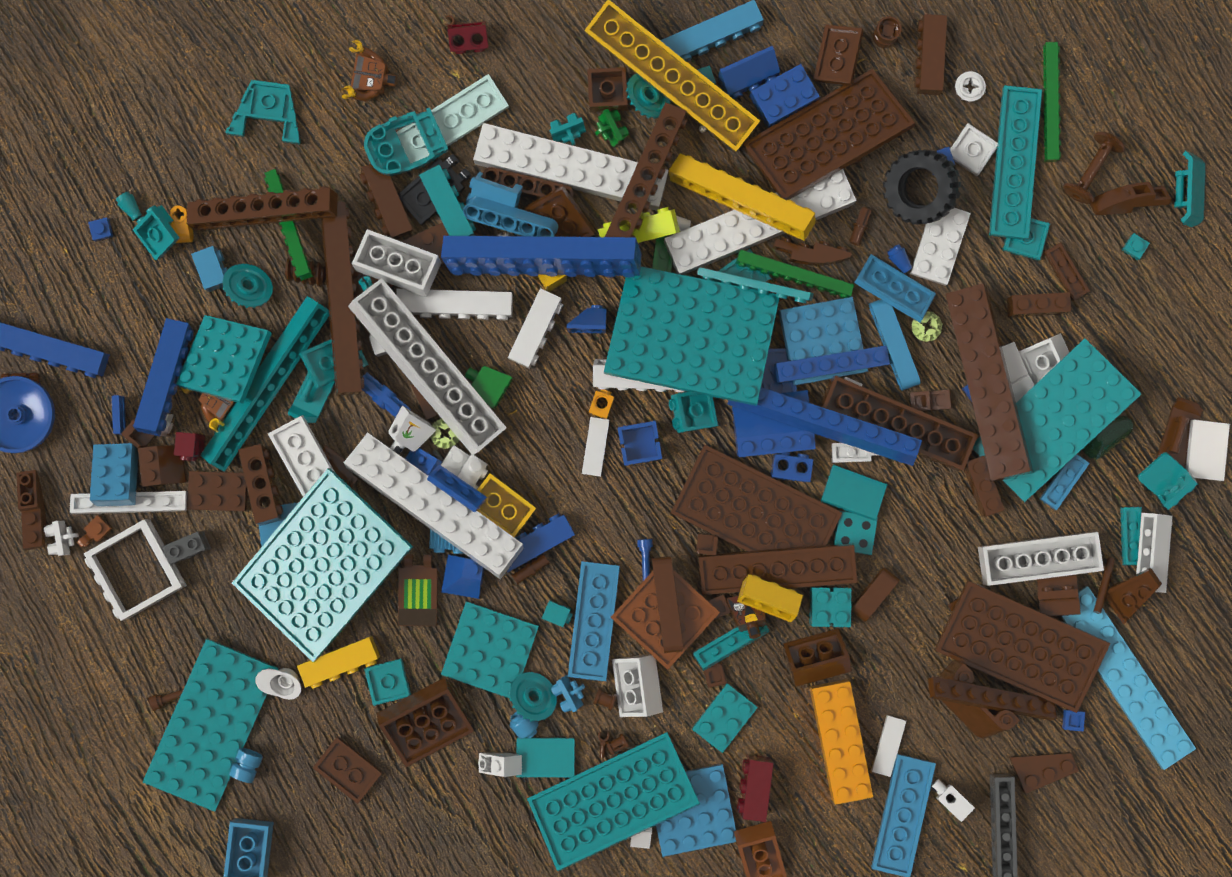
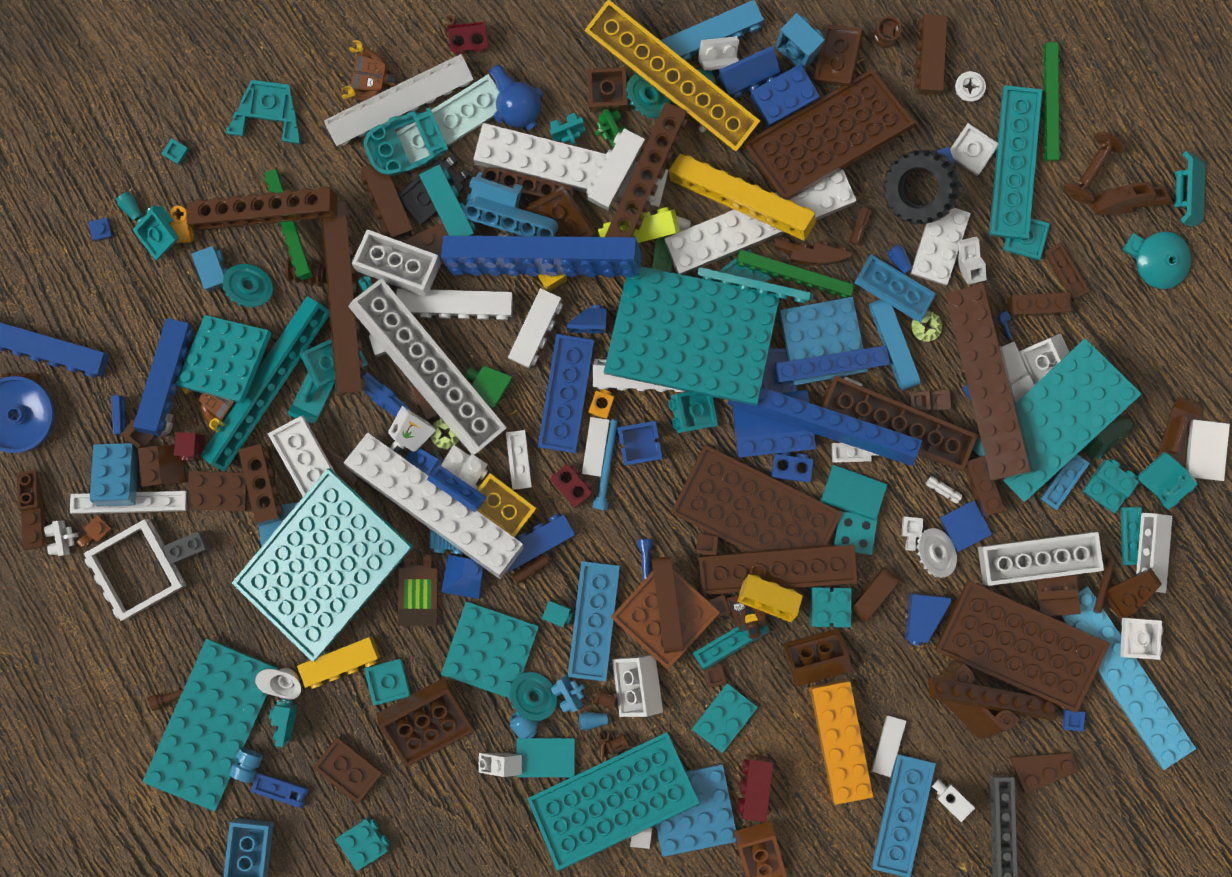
none -> teal plate [162,138,189,165]
none -> blue plate [251,772,309,808]
none -> teal plate [269,698,298,747]
none -> white brick [324,54,474,146]
none -> teal plate [335,816,390,871]
none -> blue piece [489,64,543,131]
none -> white plate [506,430,532,490]
none -> blue plate [538,334,594,453]
none -> dark red brick [550,464,592,508]
none -> dark azure cone [579,711,608,731]
none -> white brick [586,128,645,211]
none -> dark azure piece [592,419,618,510]
none -> white bracket [698,36,739,71]
none -> dark azure brick [775,13,825,70]
none -> white plate [901,517,923,551]
none -> blue slope [905,593,951,646]
none -> white gear [916,528,957,578]
none -> white axle [926,477,962,503]
none -> blue tile [939,500,992,552]
none -> white brick [957,236,987,285]
none -> blue hand [997,311,1012,339]
none -> teal plate [1081,459,1139,513]
none -> white plate [1120,618,1163,660]
none -> teal dish [1136,232,1191,289]

